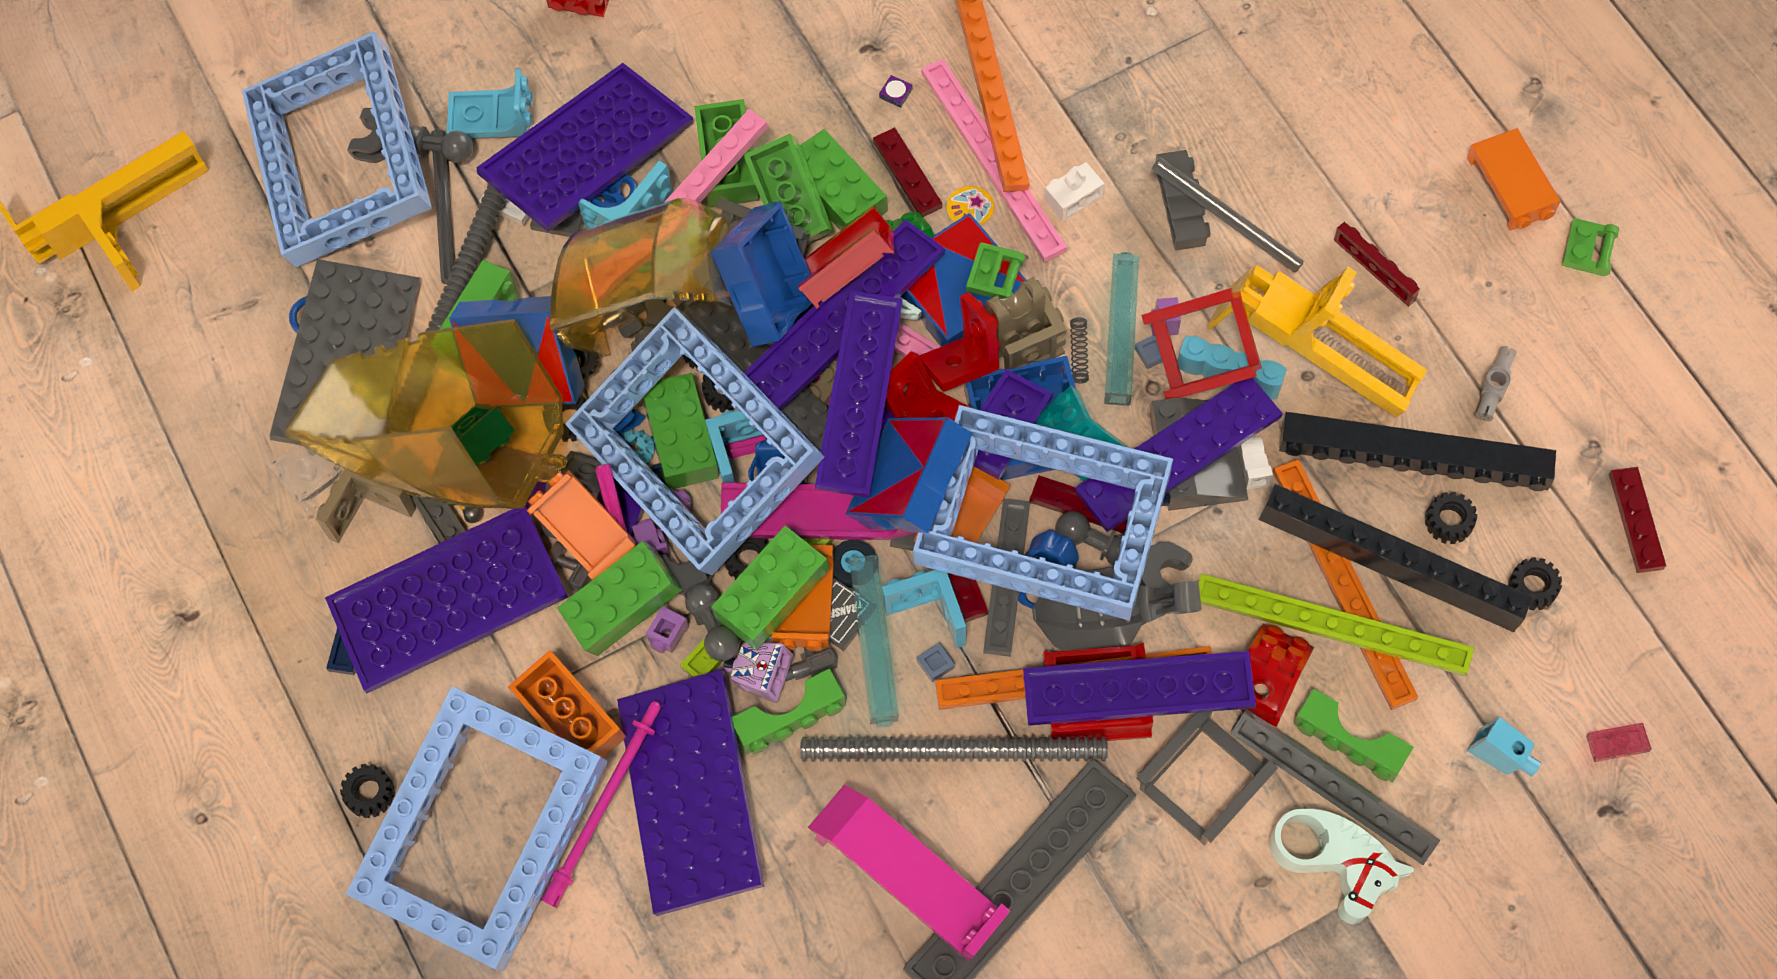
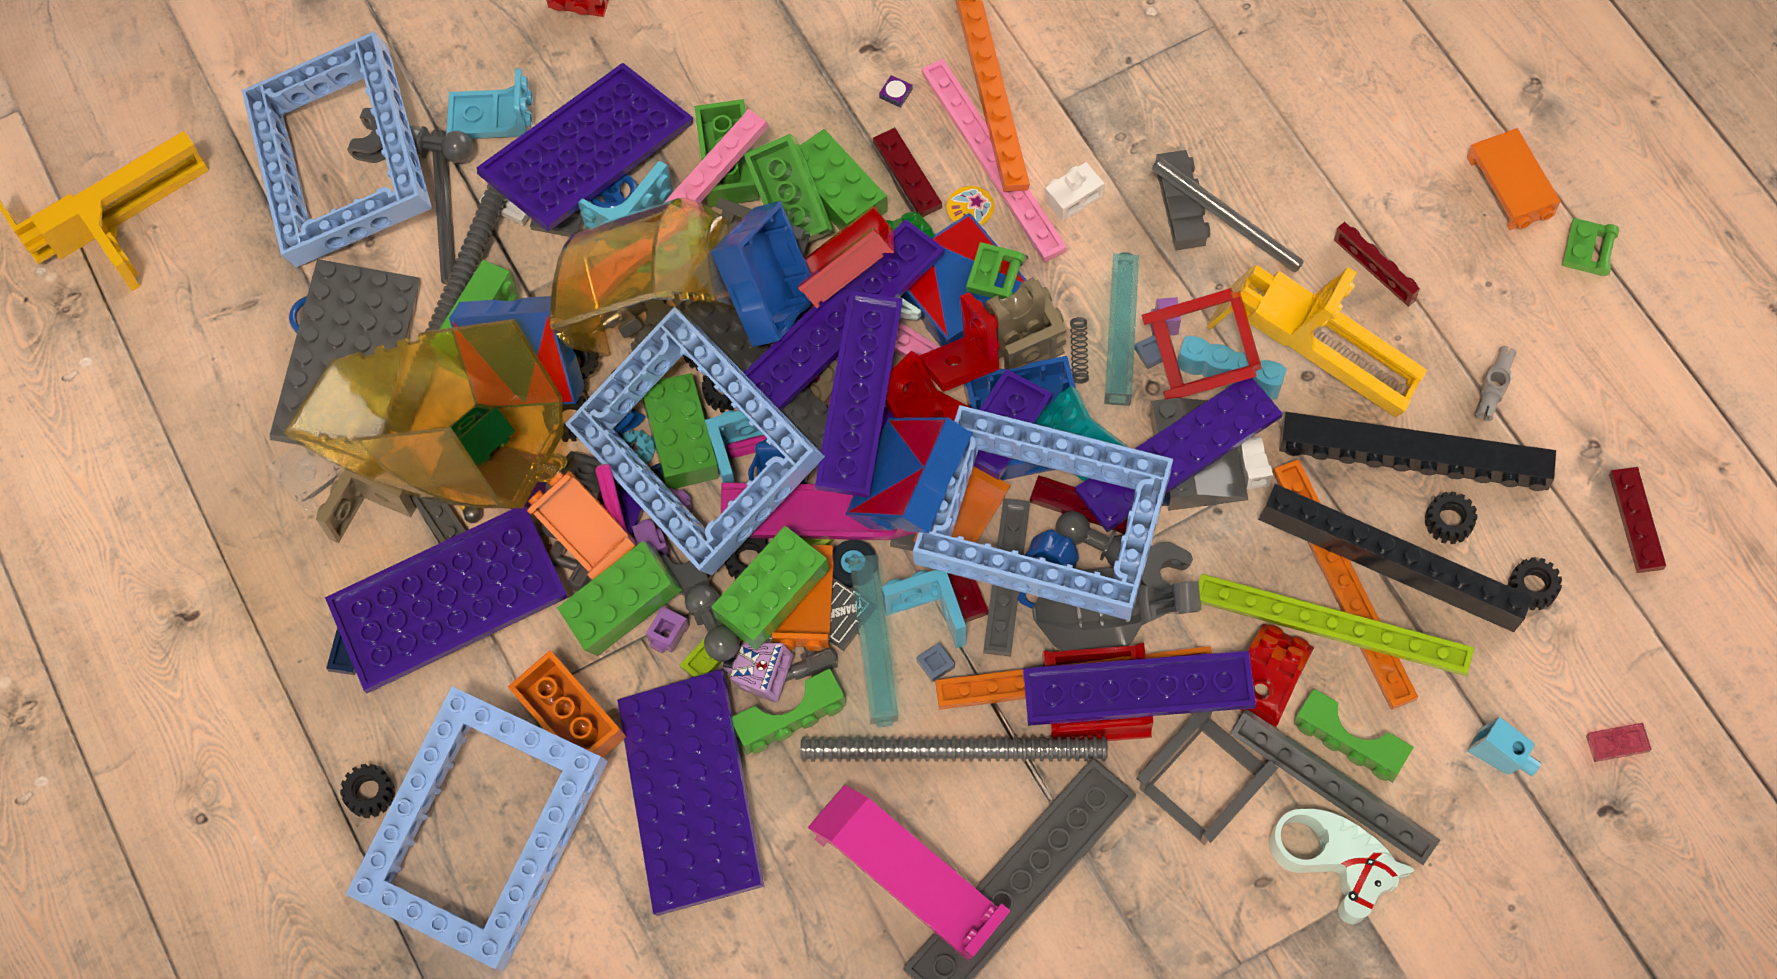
dark pink bar [540,701,661,908] -> none

